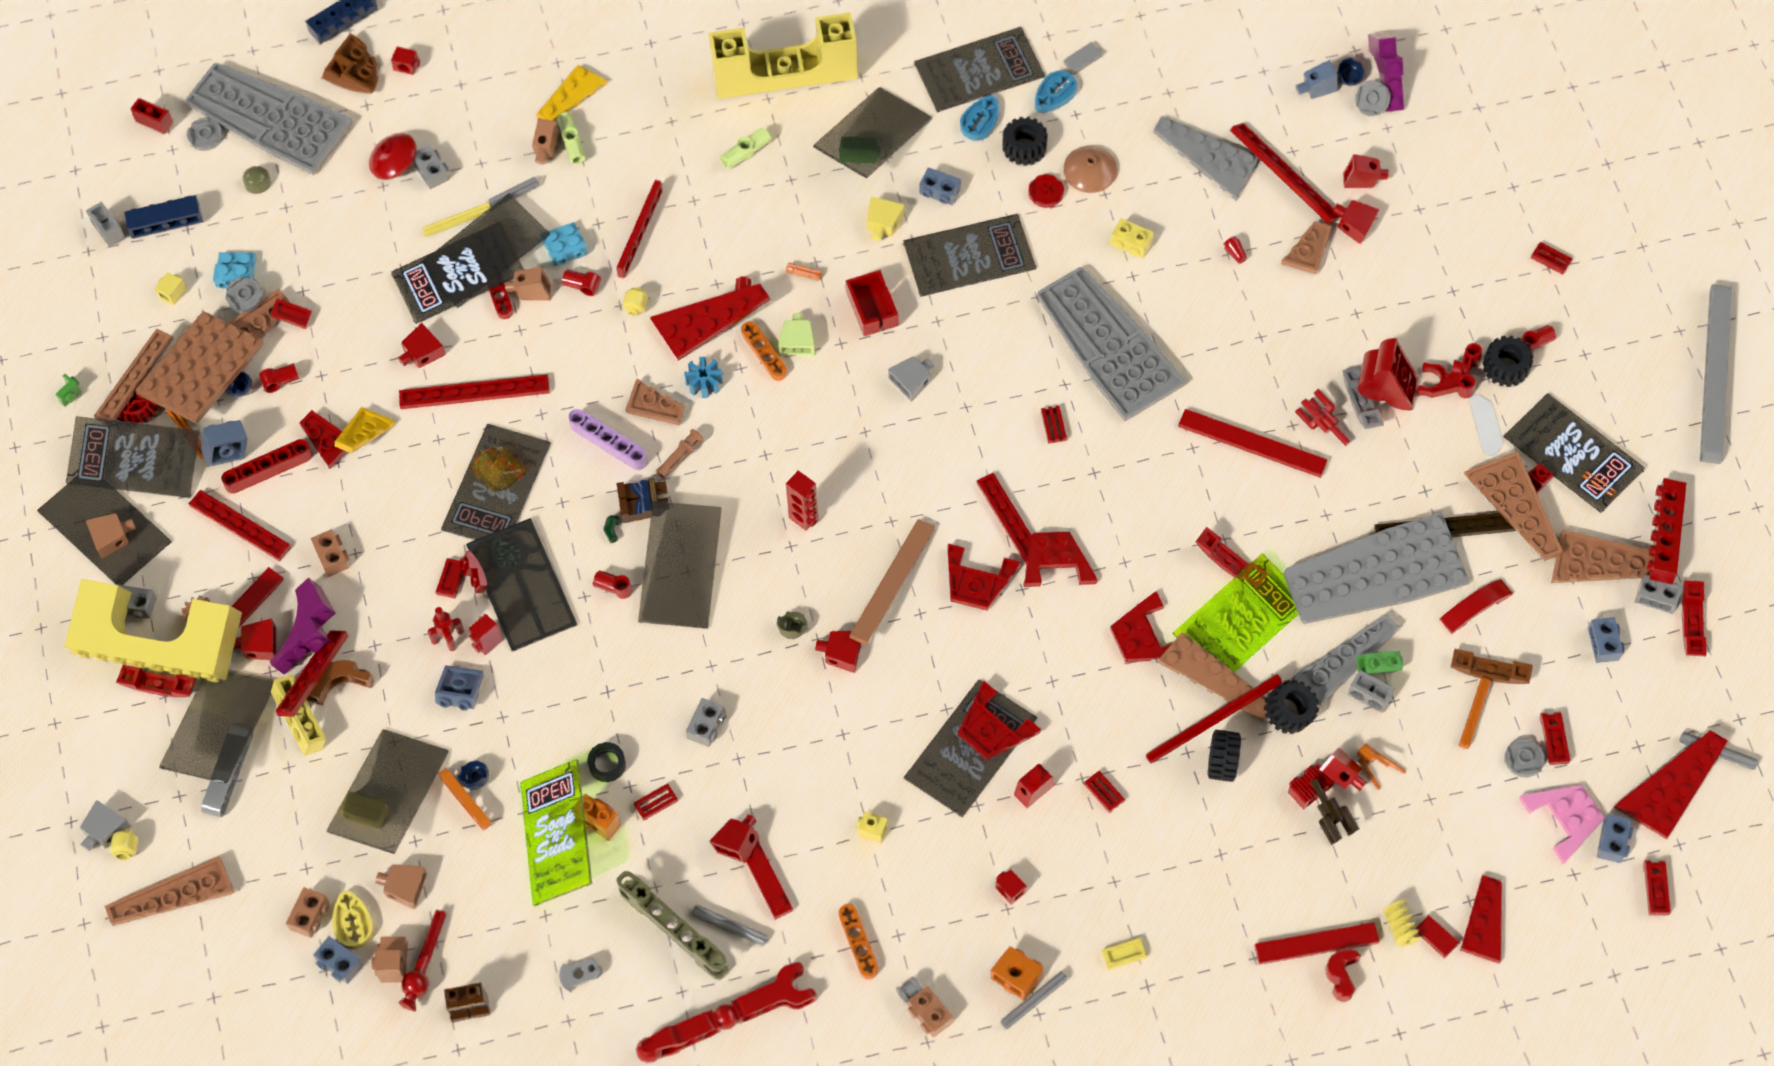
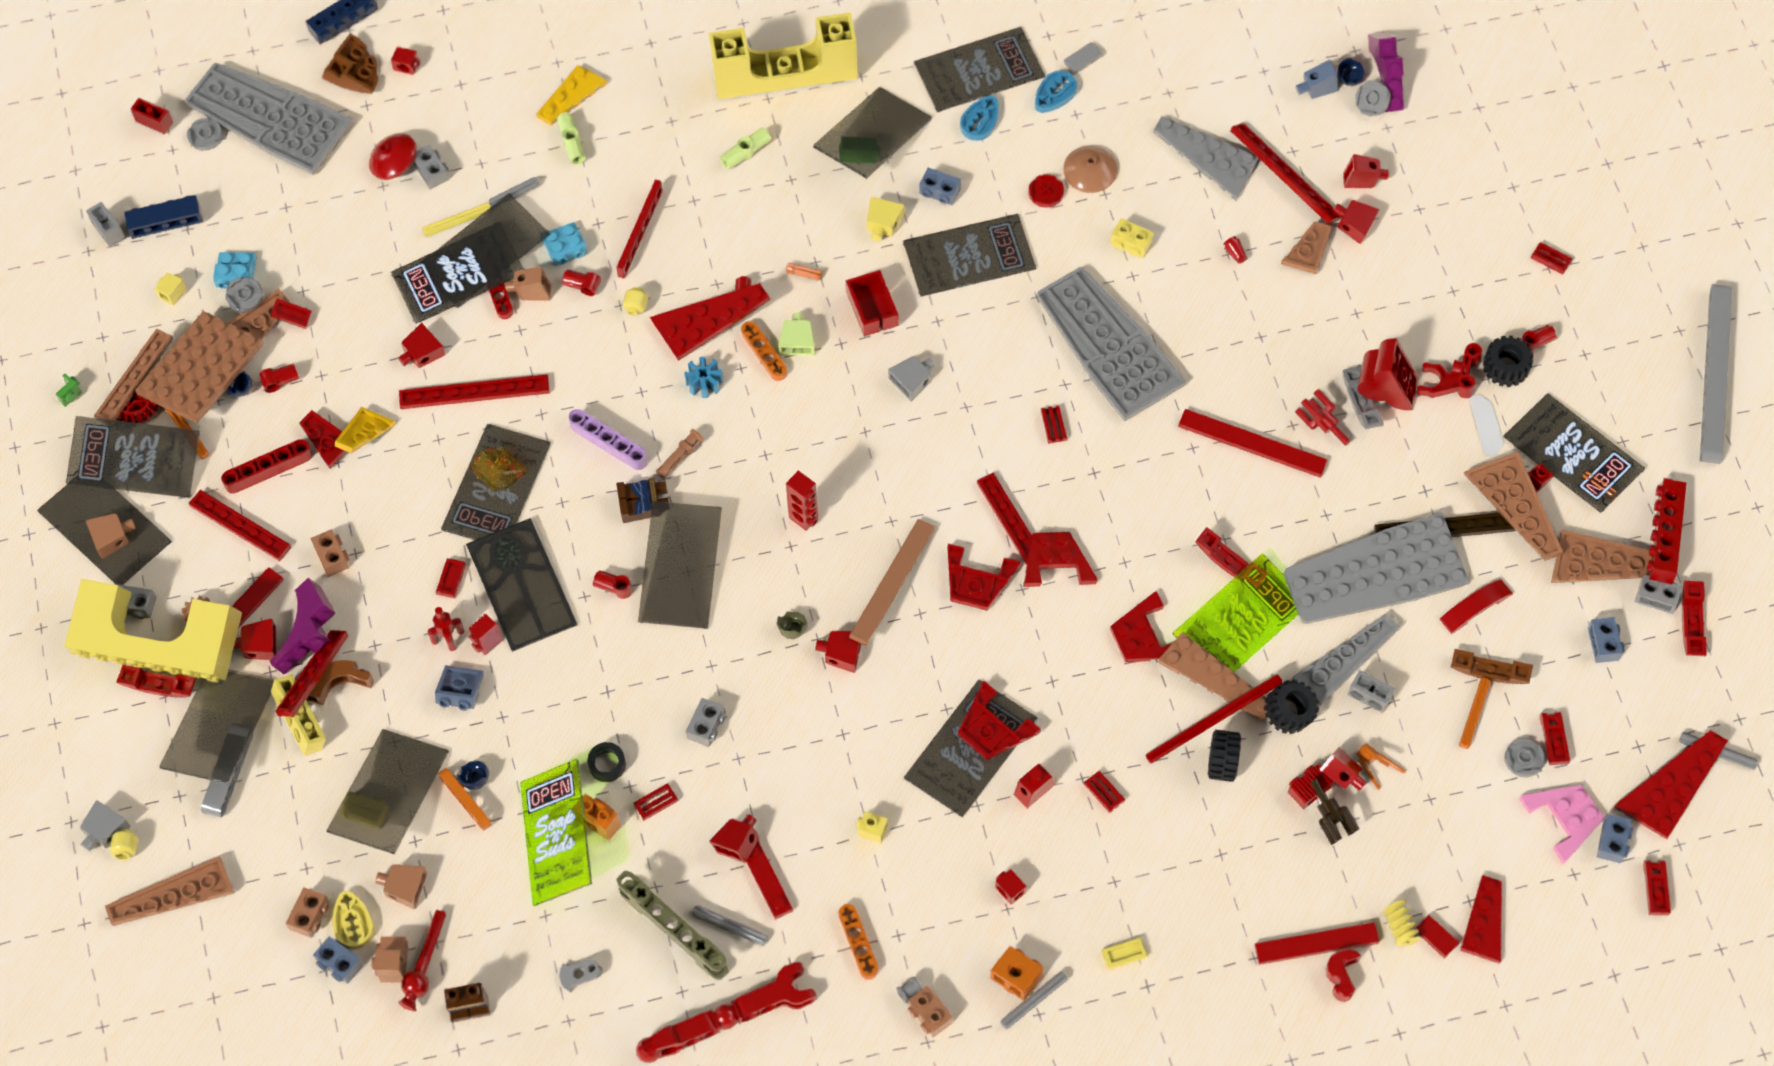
sand blue brick [201,420,248,467] -> none
olive hair [242,166,271,194] -> none
red slope [460,551,488,594] -> none
nougat torso [532,118,561,165] -> none
dark green arm [603,515,620,543] -> none
nougat wing [625,378,685,426] -> none
black tyre [1002,116,1048,166] -> none
bright green brick [1356,650,1403,675] -> none

